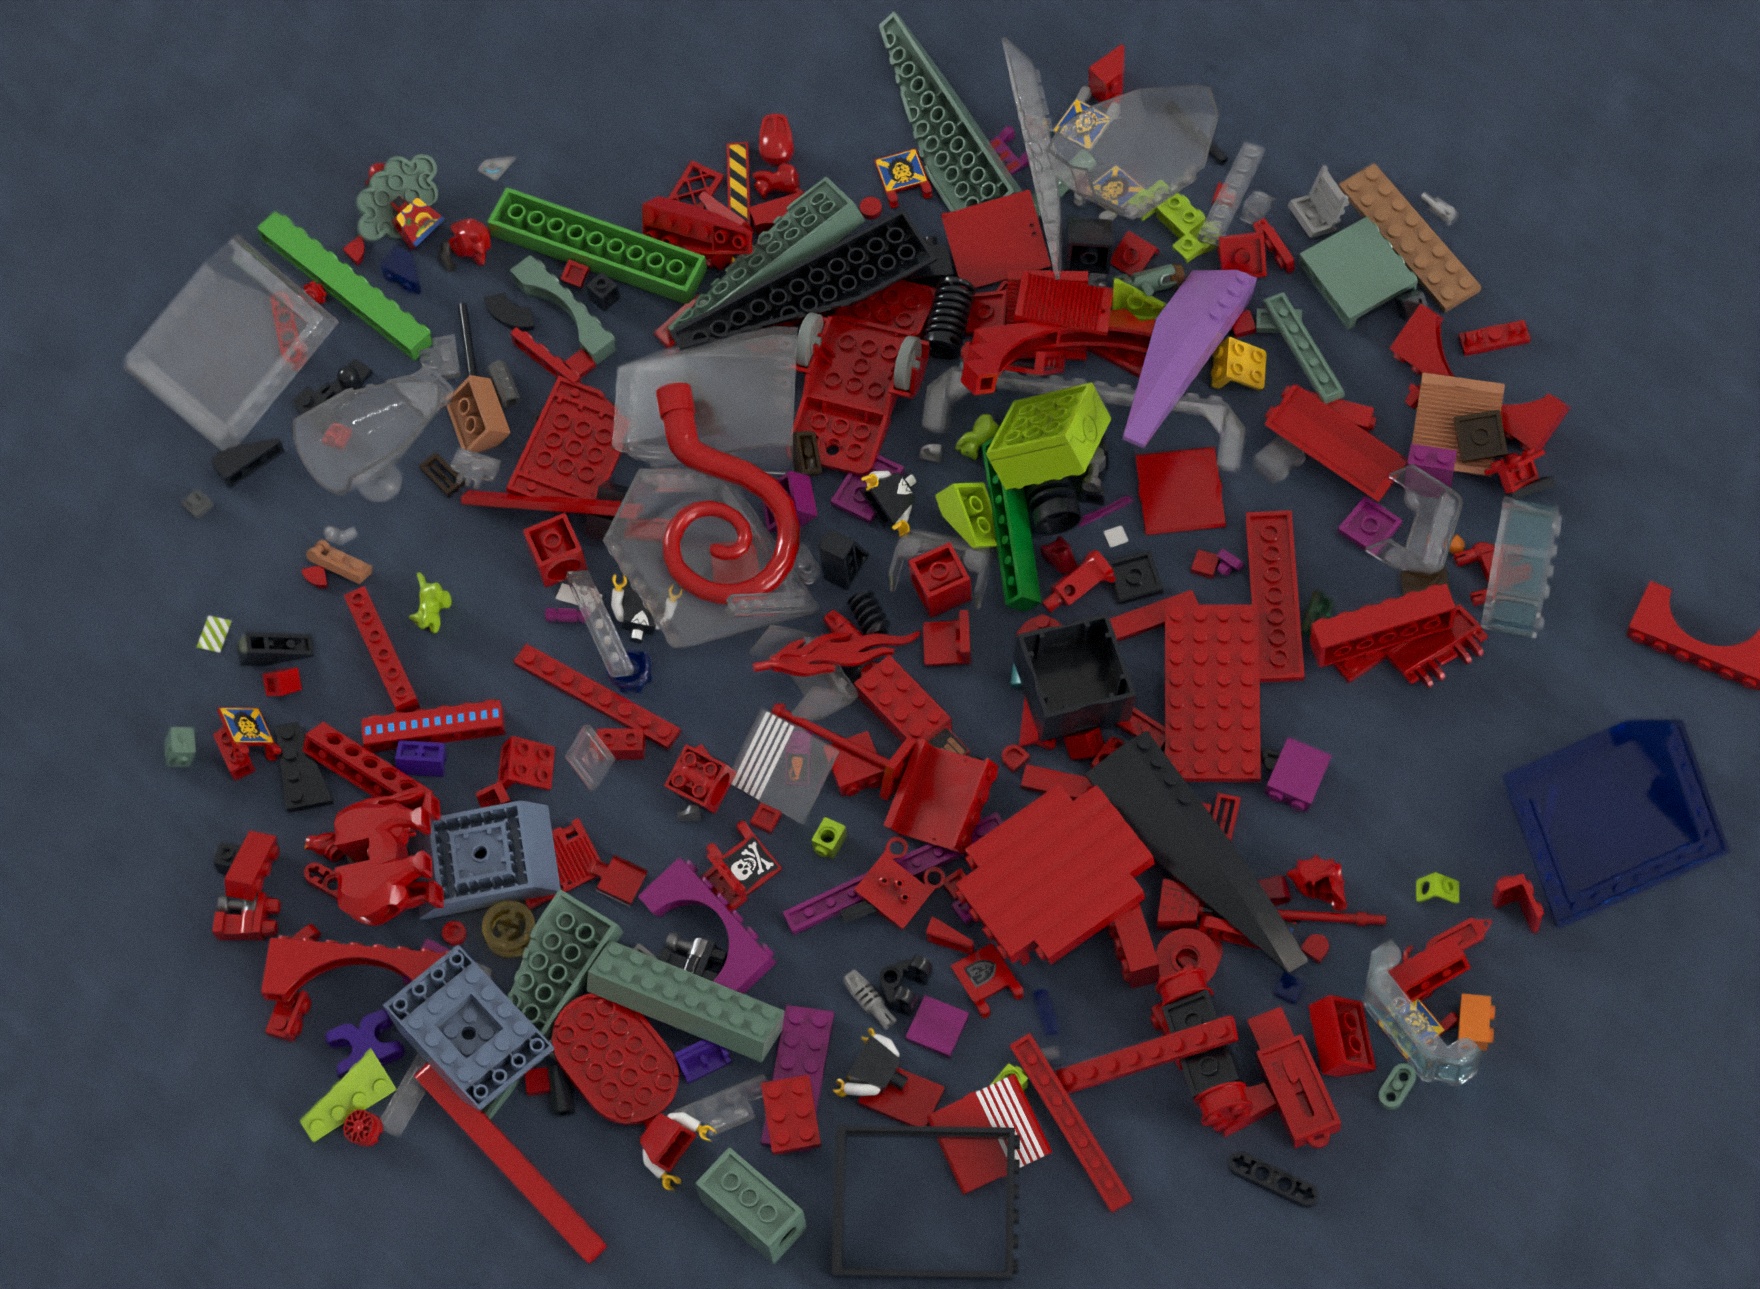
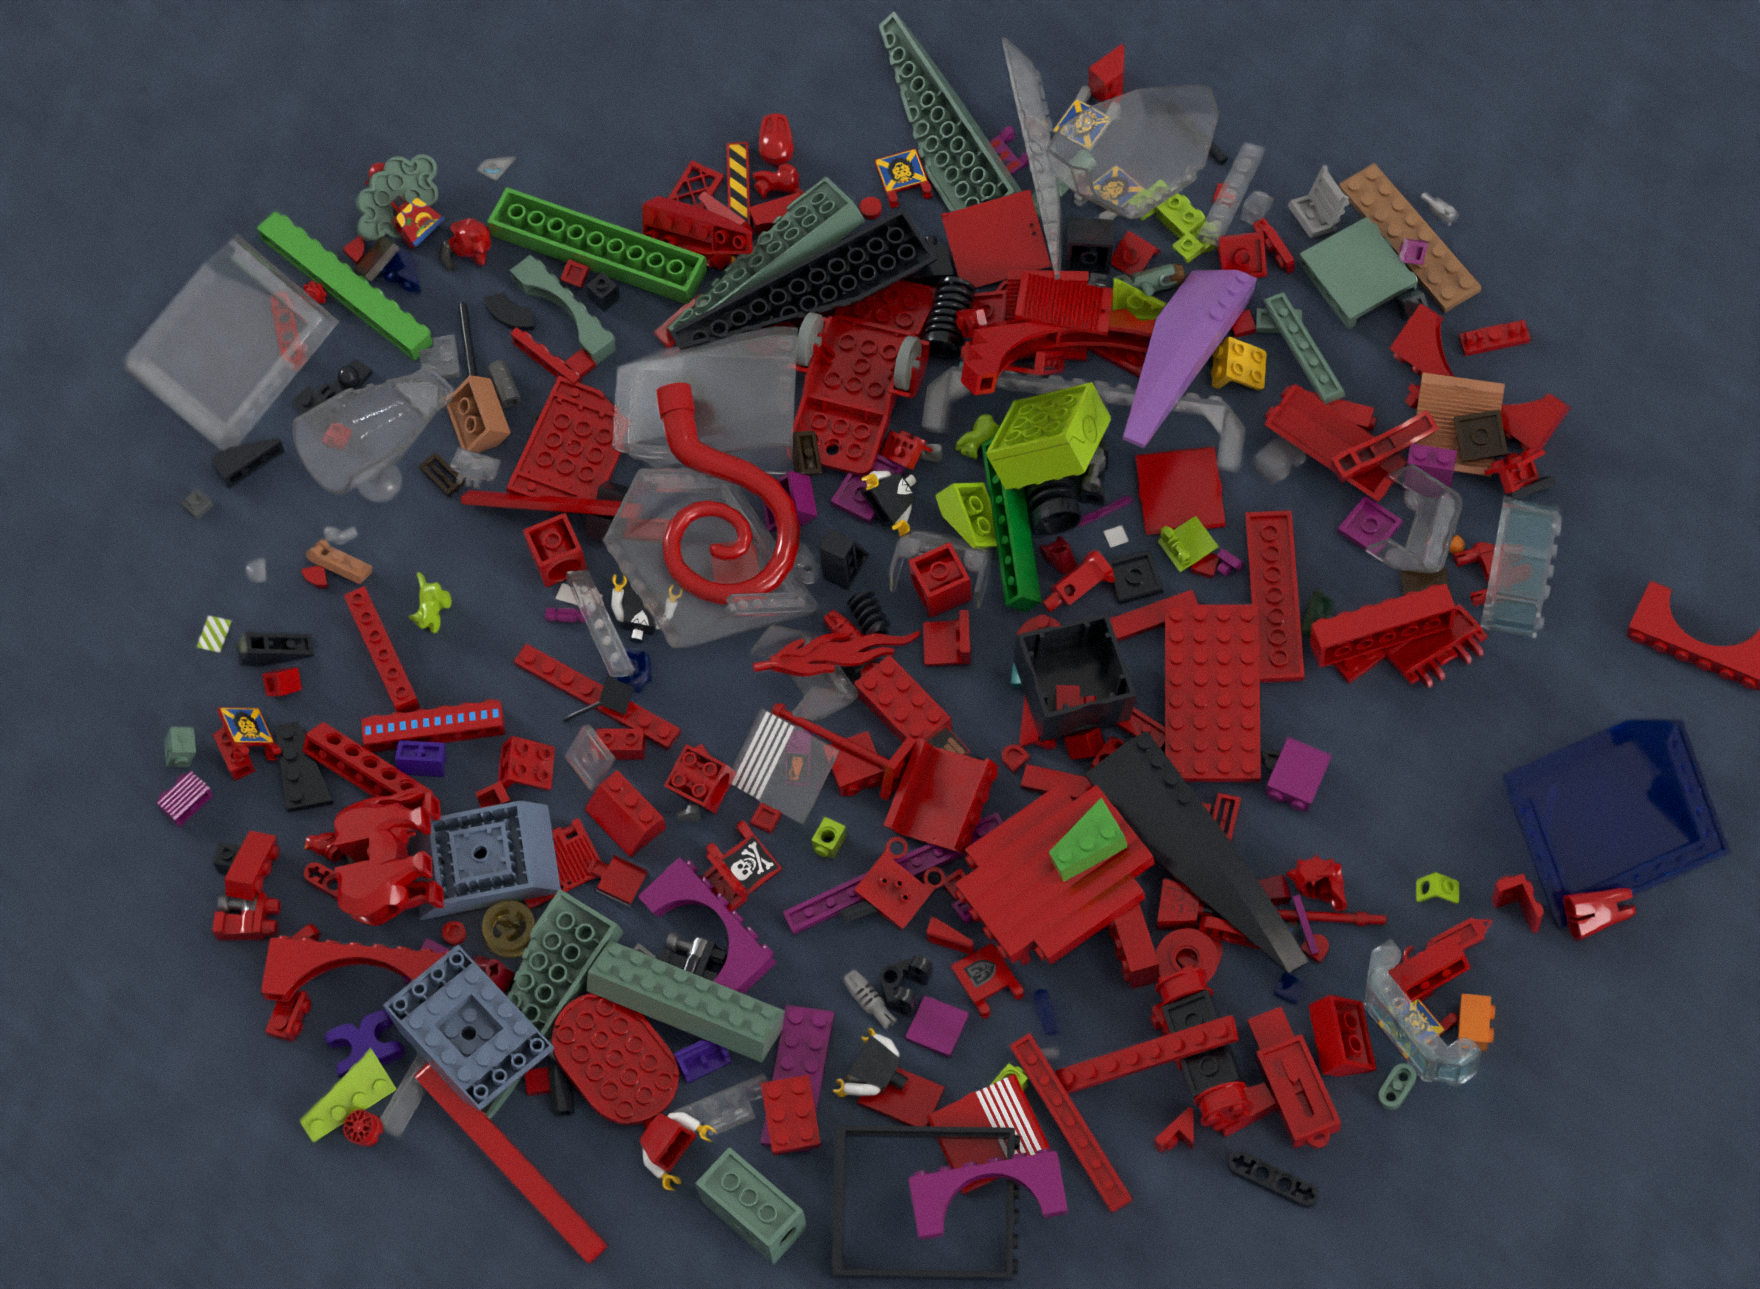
none -> magenta brick [156,771,213,827]
none -> clear plate [246,558,266,583]
none -> dark brown tile [354,236,399,281]
none -> dark red piece [473,956,515,994]
none -> black piece [562,676,634,722]
none -> red slope [584,770,666,858]
none -> red bracket [880,430,933,470]
none -> magenta arch [908,1148,1068,1240]
none -> red bracket [956,308,1014,341]
none -> bright green wedge [1049,798,1127,882]
none -> red brick [1054,685,1096,711]
none -> red slope [1154,1107,1194,1153]
none -> lime hinge [1158,516,1219,572]
none -> magenta piece [1293,895,1319,956]
none -> red arch [1330,410,1439,483]
none -> magenta tile [1399,238,1428,265]
none -> red piece [1563,888,1636,941]

